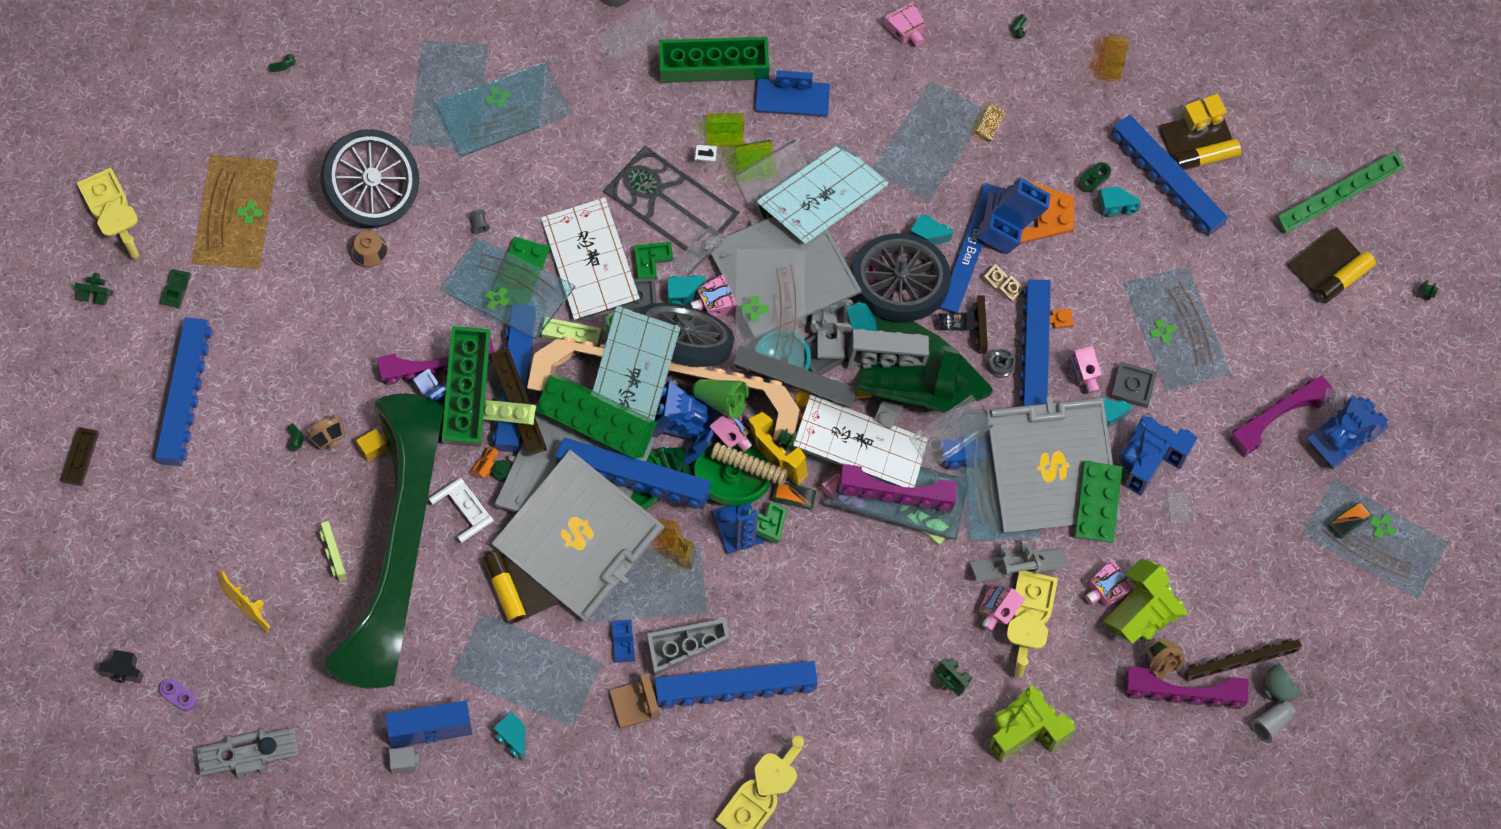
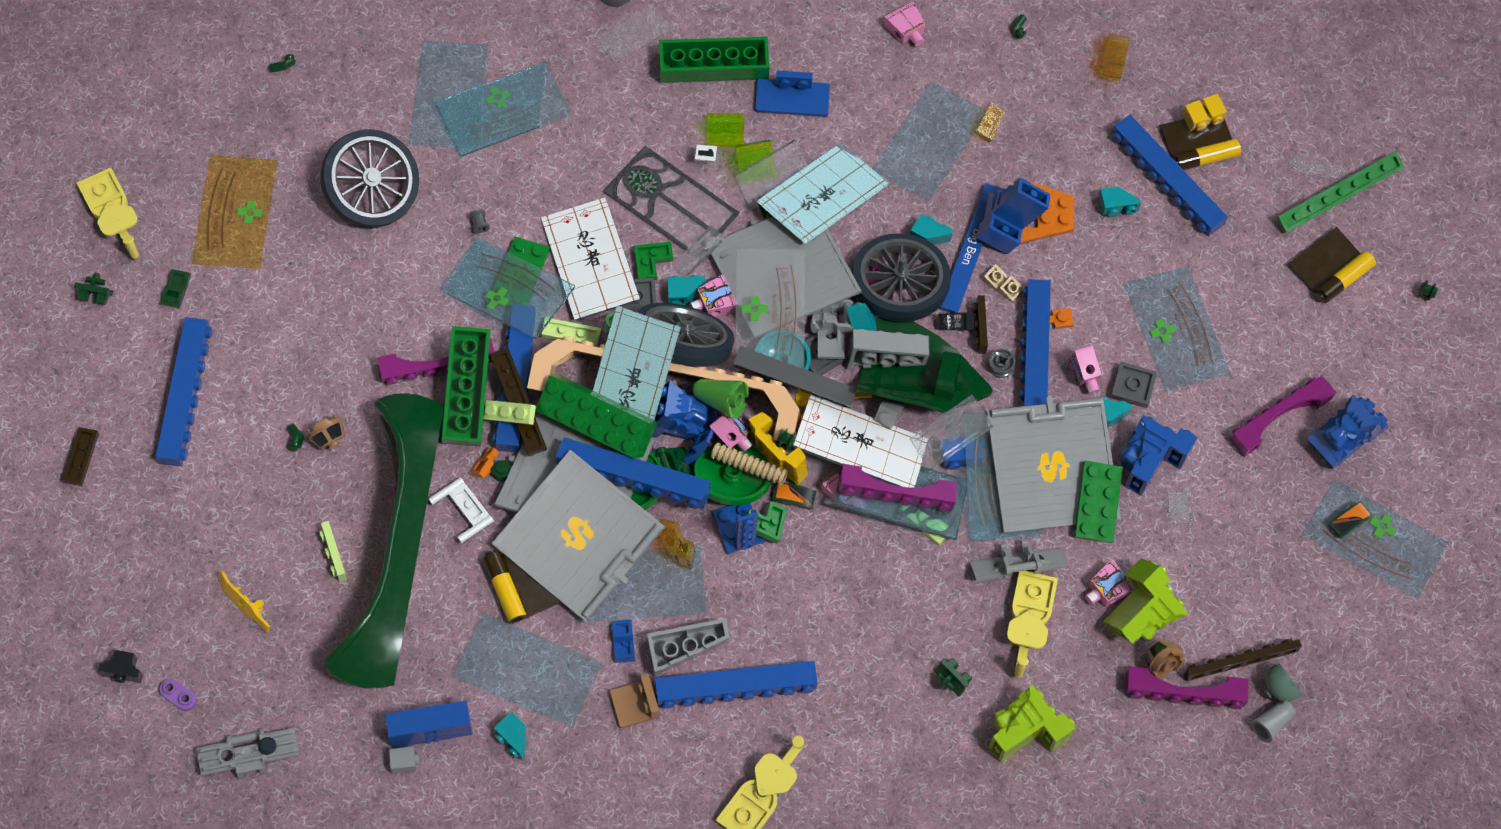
medium nougat cone [351,231,388,268] -> none
yellow brick [356,429,388,462] -> none
bracket [412,368,446,400] -> none
bright pink torso [979,584,1025,631] -> none
dark green plate [1079,162,1111,192] -> none
clear plate [1324,388,1347,410] -> none

